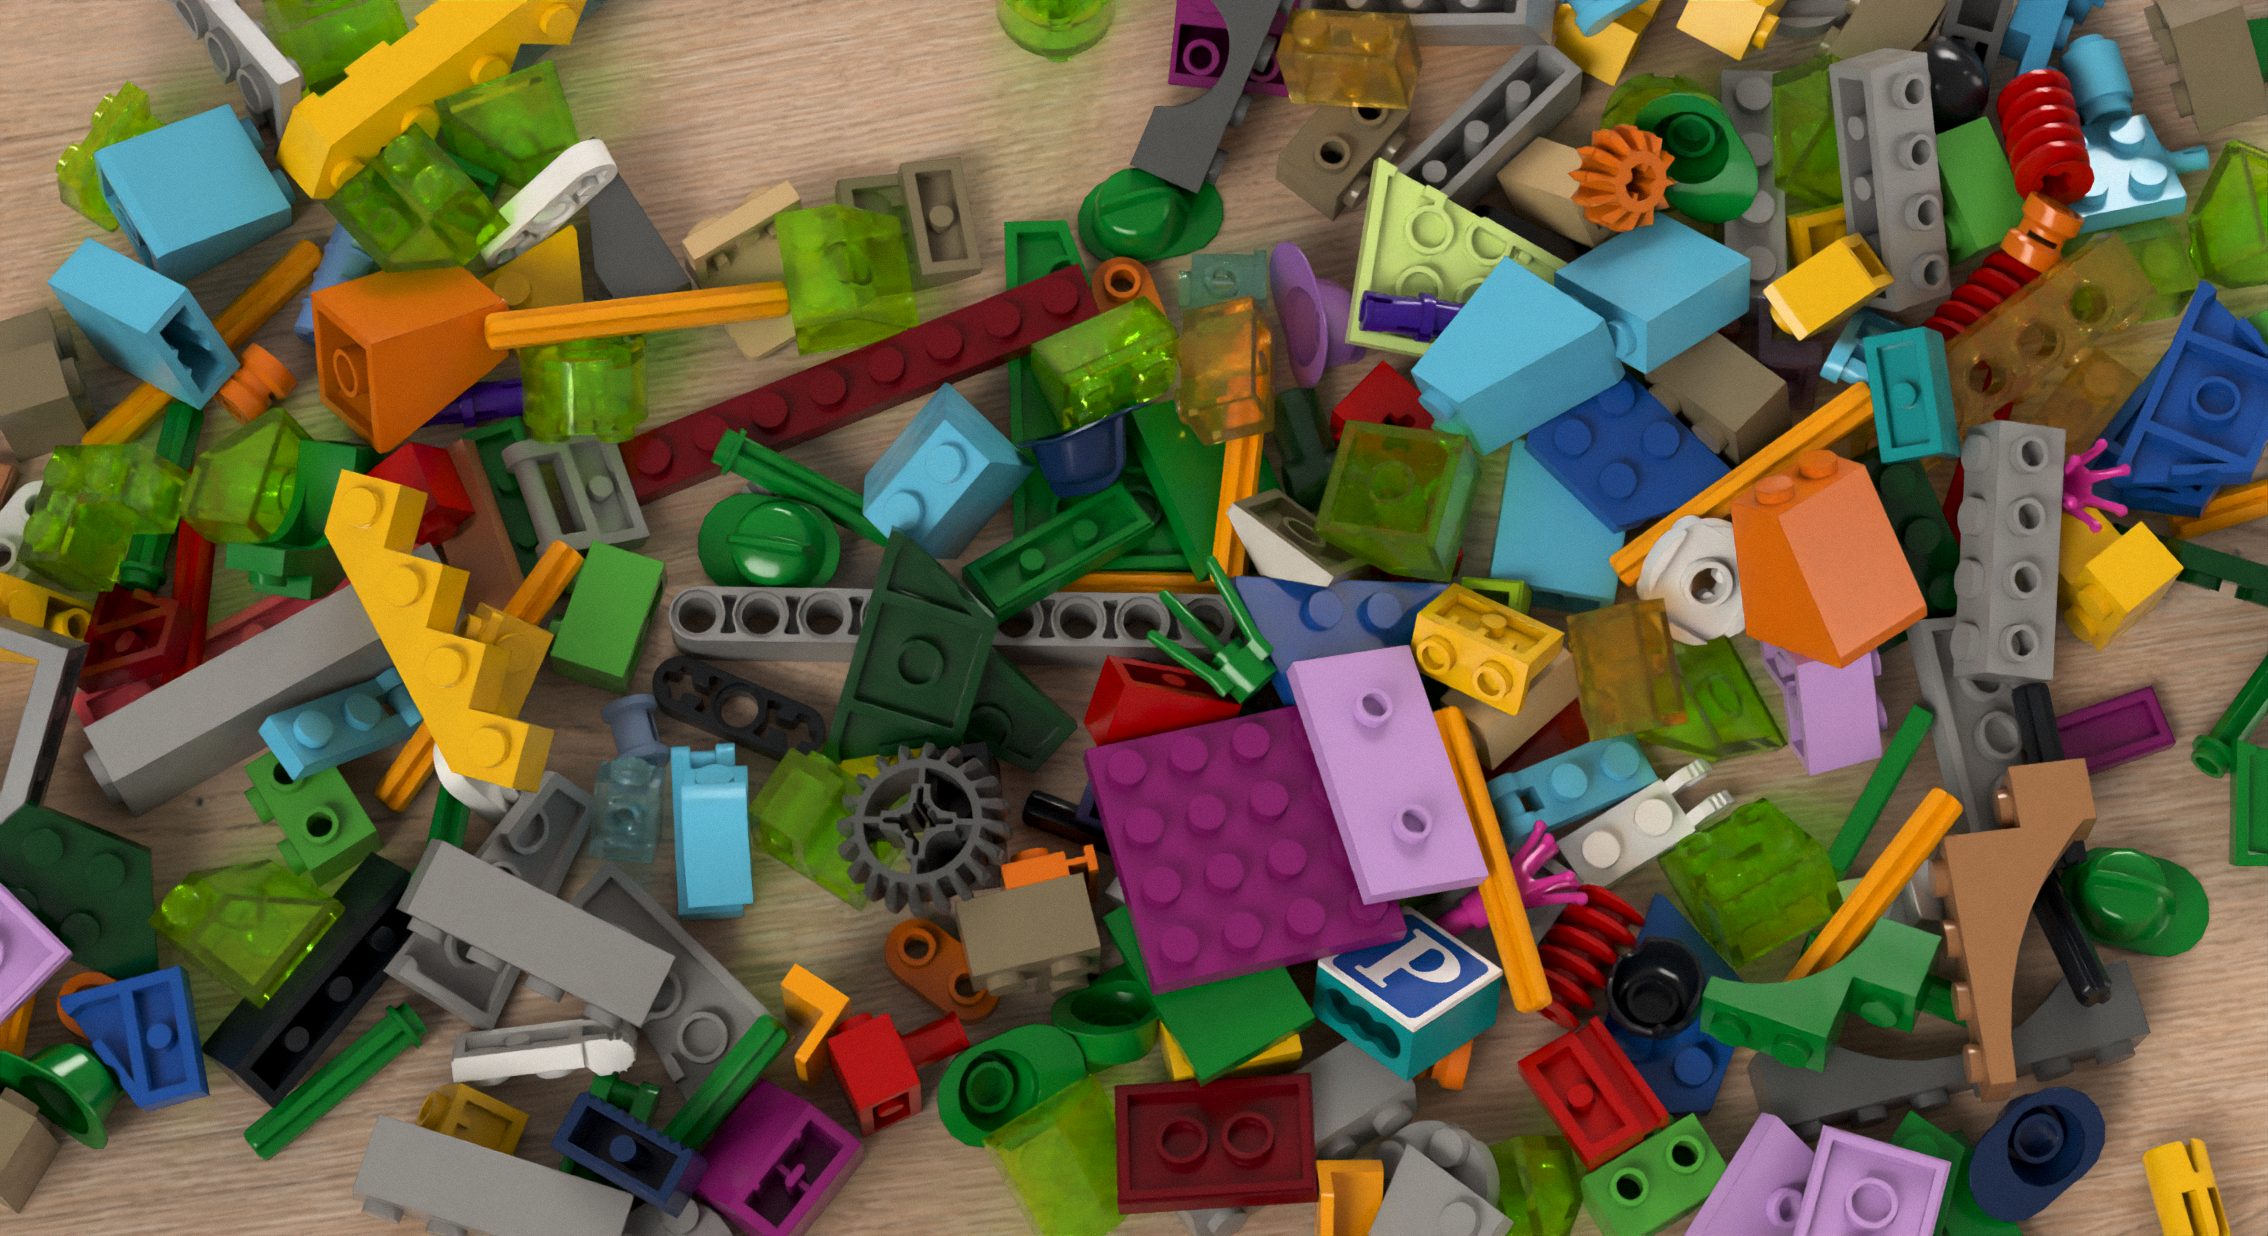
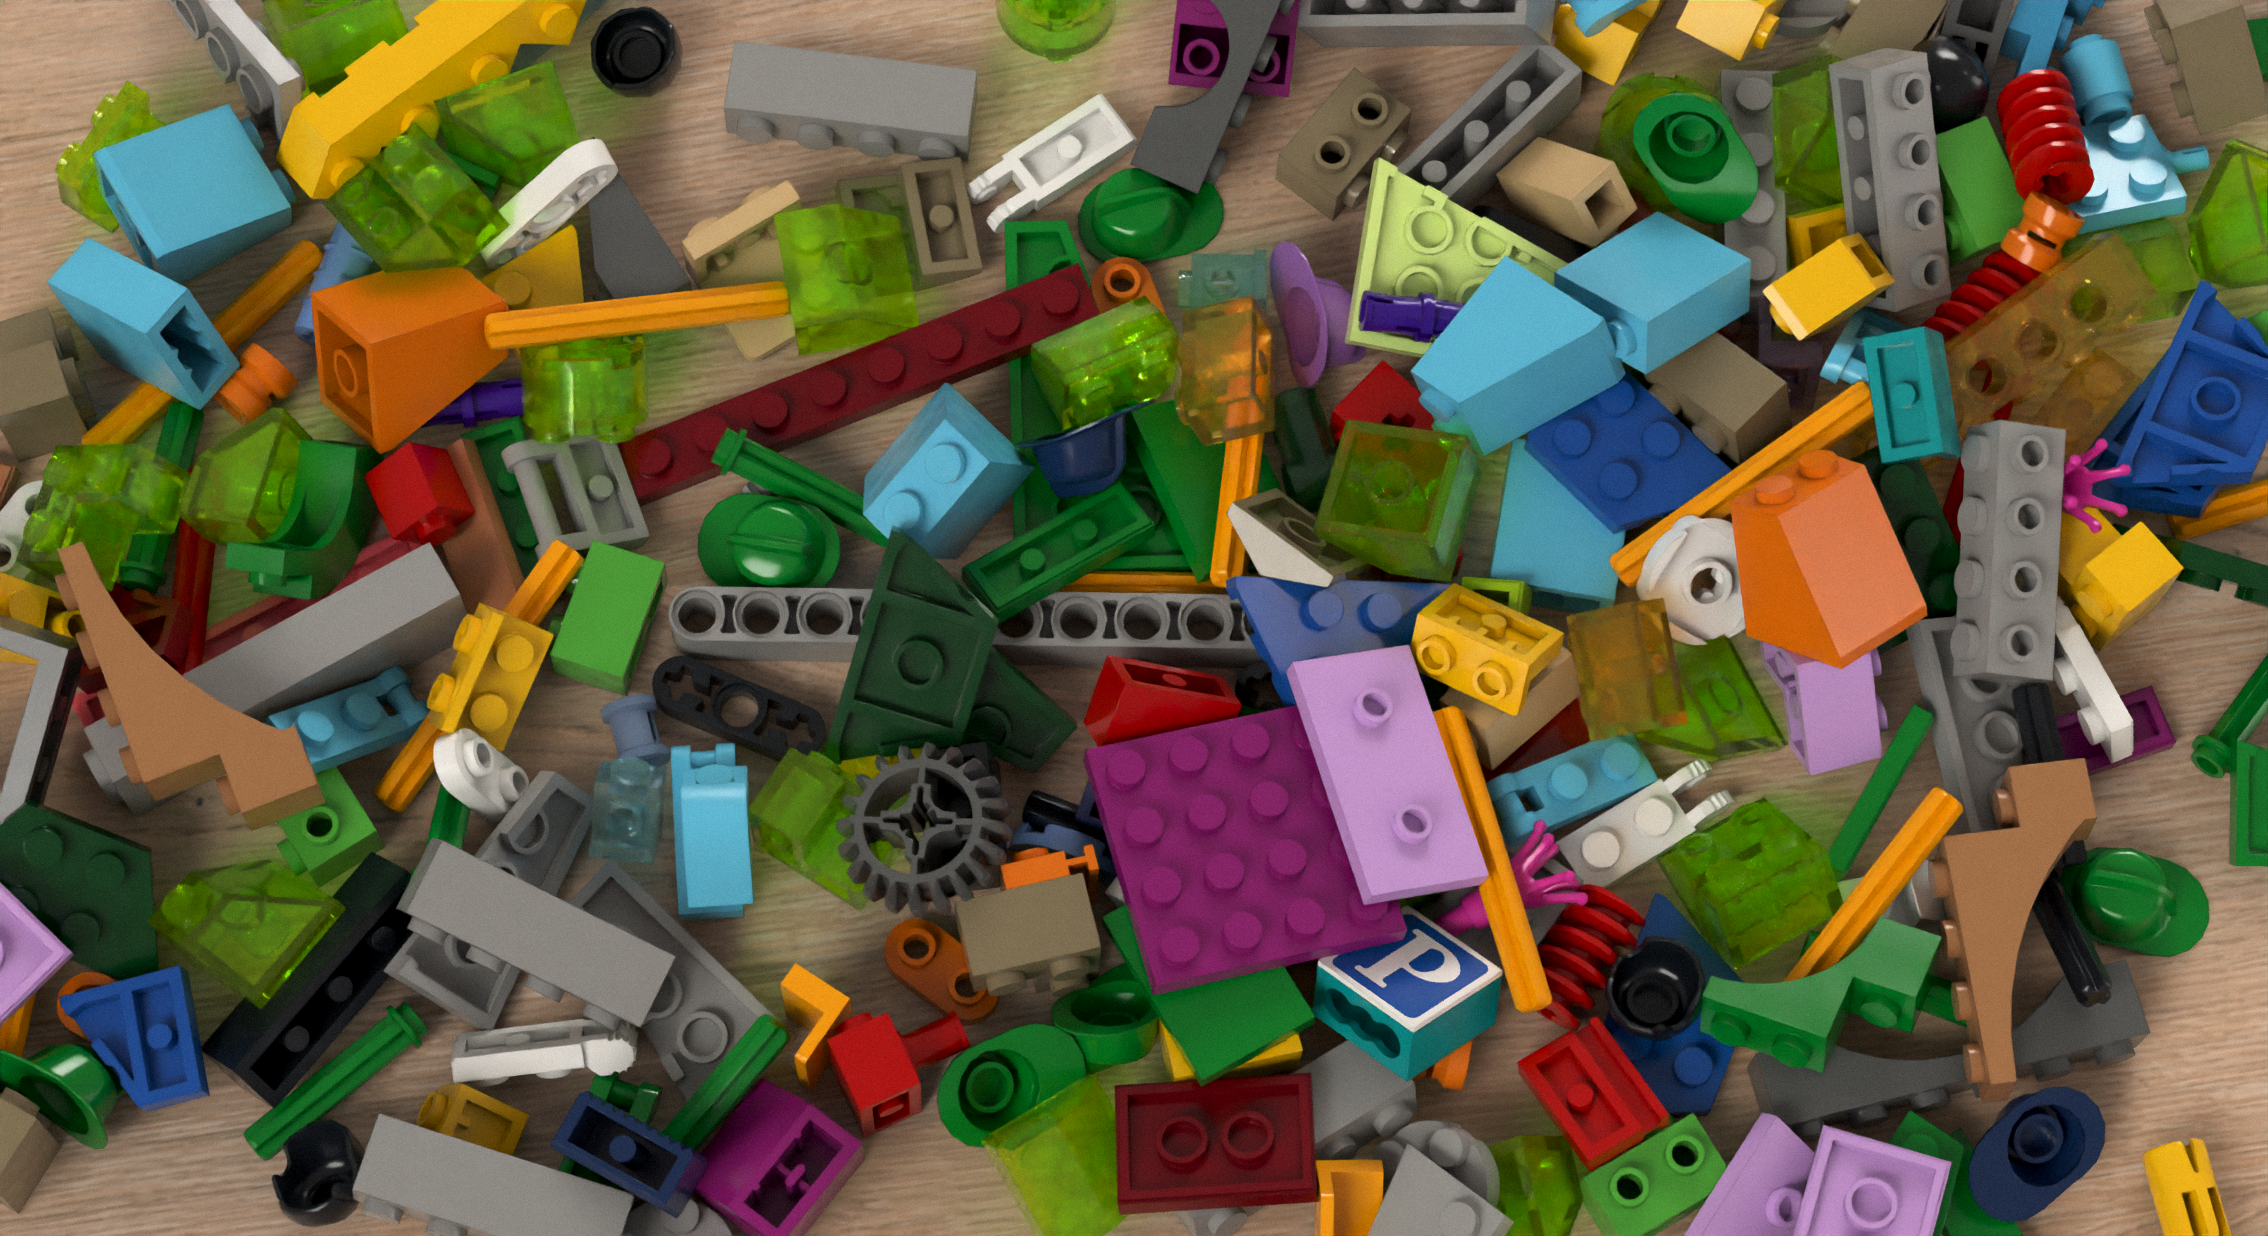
yellow brick [324,469,555,793] -> none
green plant [1147,555,1278,705] -> none
clear yellow brick [1276,8,1423,110] -> none
orange gear [1567,124,1678,232] -> none
none -> medium nougat arch [54,542,326,831]
none -> black hair [272,1119,365,1227]
none -> black hair [590,6,683,98]
none -> light grey brick [724,41,977,162]
none -> white hinge [967,93,1137,234]
none -> medium blue tile [1008,822,1117,886]
none -> white hinge [2053,596,2134,763]

